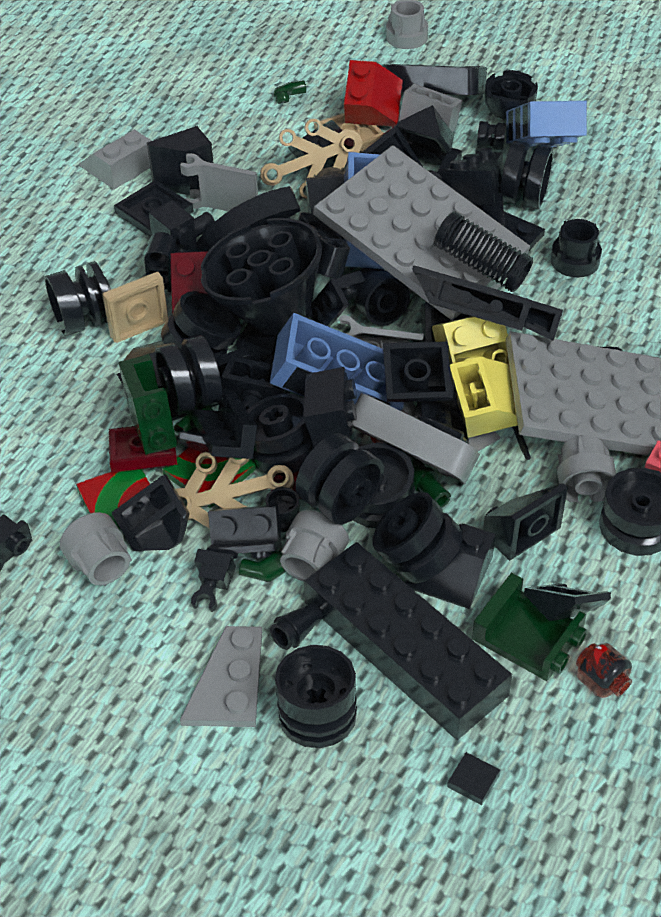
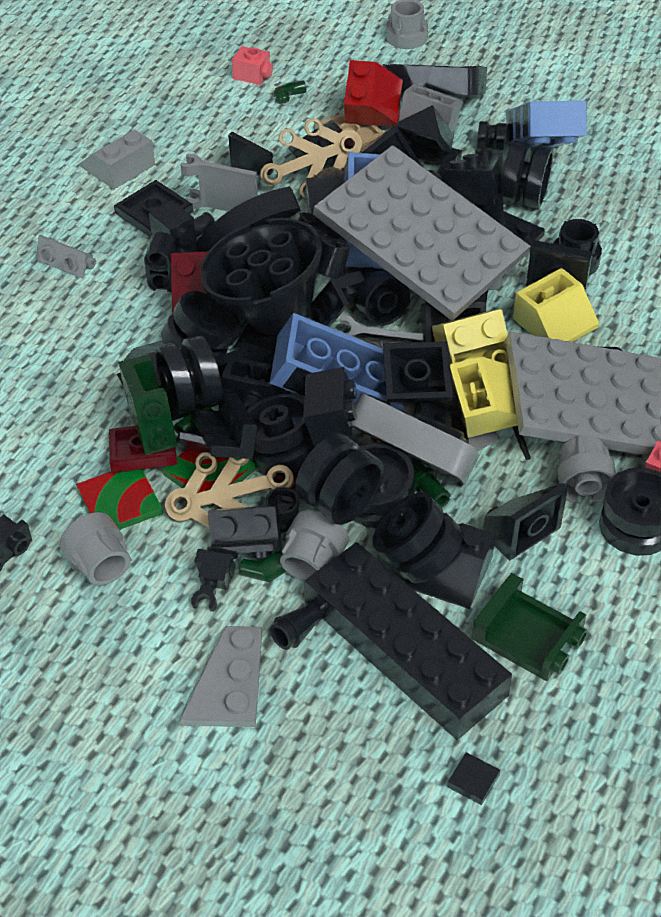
black wheel [44,261,111,336] -> none
tan tile [102,272,168,343] -> none
black slope [111,474,190,551] -> none
black slope [147,126,214,195] -> none
black wheel [275,645,357,748] -> none
black wedge [412,265,564,341] -> none
black piece [434,211,533,292] -> none
black cylinder [485,70,538,120] -> none
black slope [524,583,611,621] -> none
clear red head [576,643,632,698] -> none
none -> light grey hinge [36,235,96,279]
none -> black slope [228,132,273,176]
none -> coral brick [232,46,273,85]
none -> light yellow slope [513,268,599,342]
none -> black plate [526,240,593,292]

